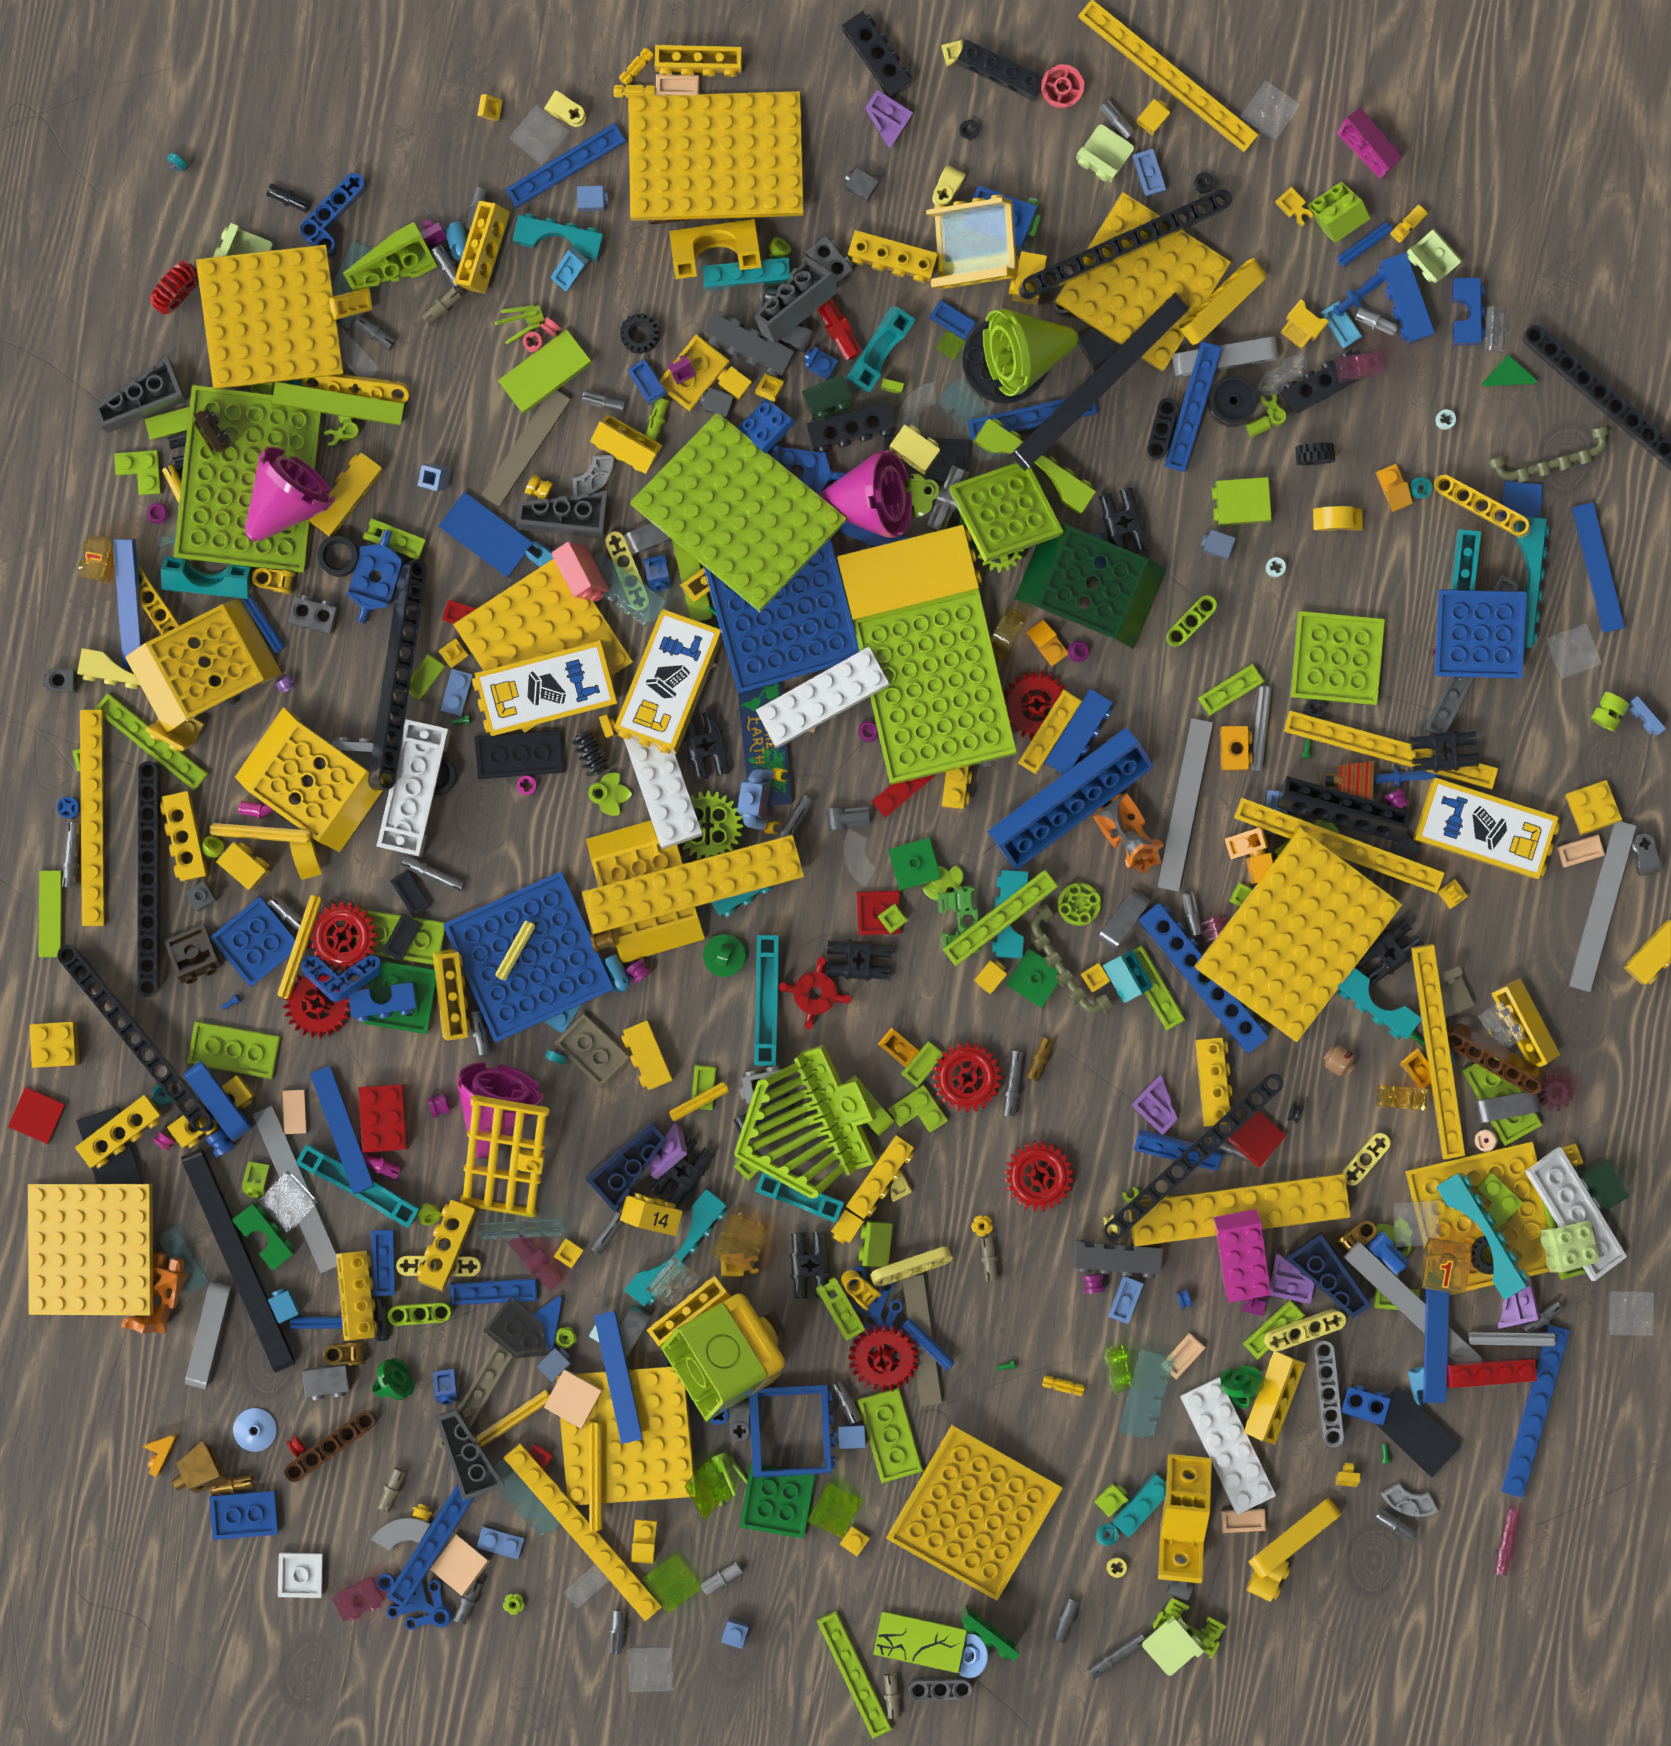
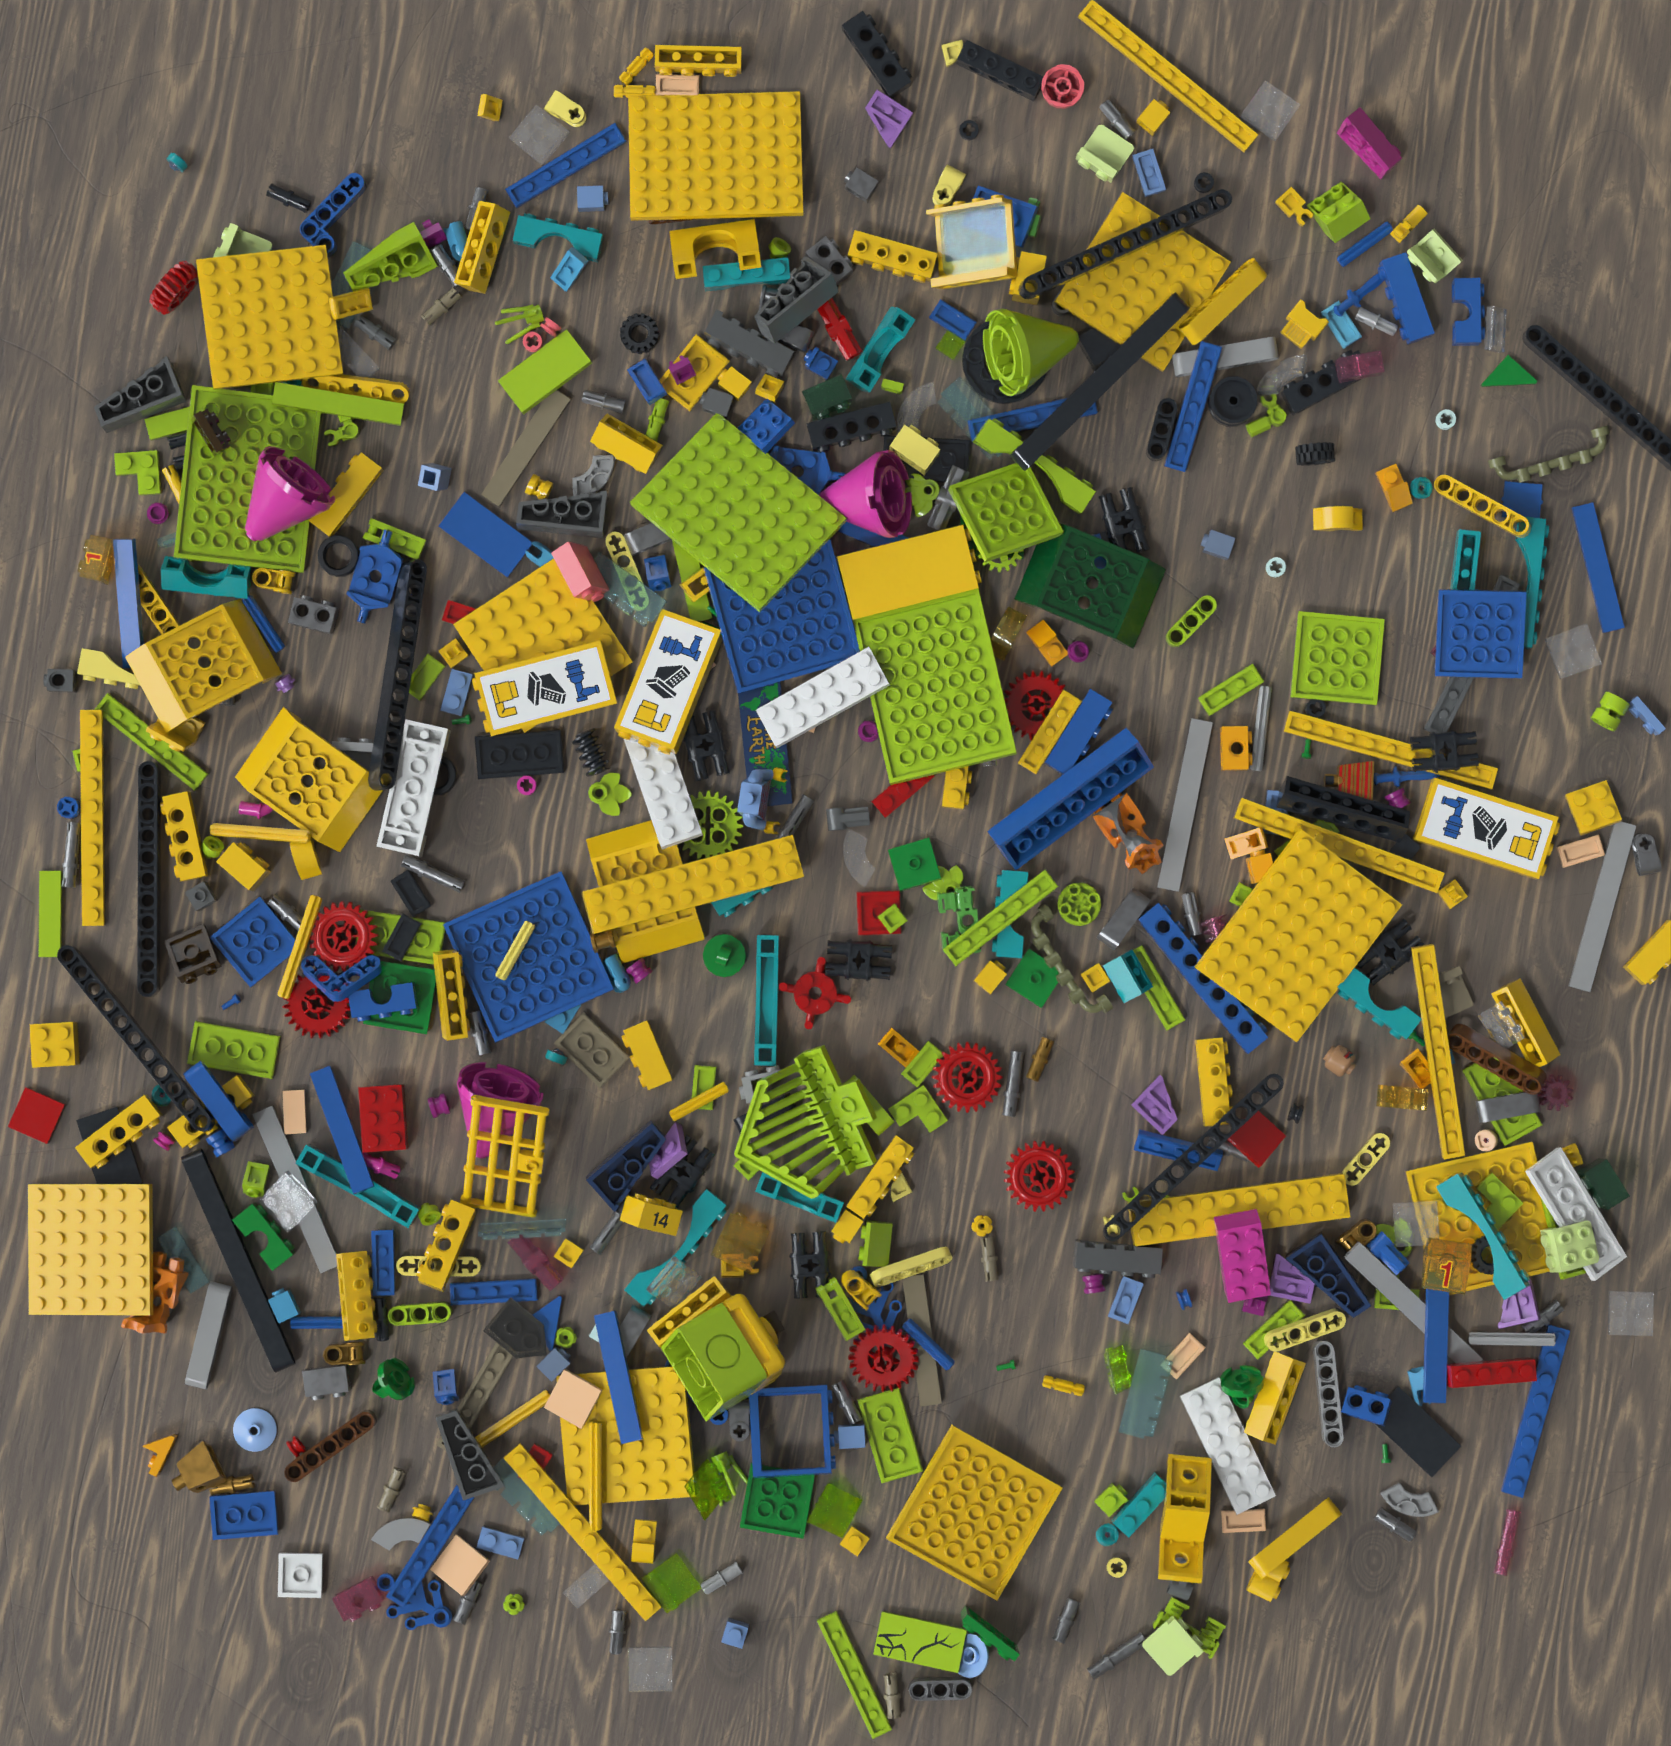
yellow plate [599,714,615,739] -> none
lime brick [1211,477,1271,526] -> none
yellow tile [1335,1463,1360,1487] -> none

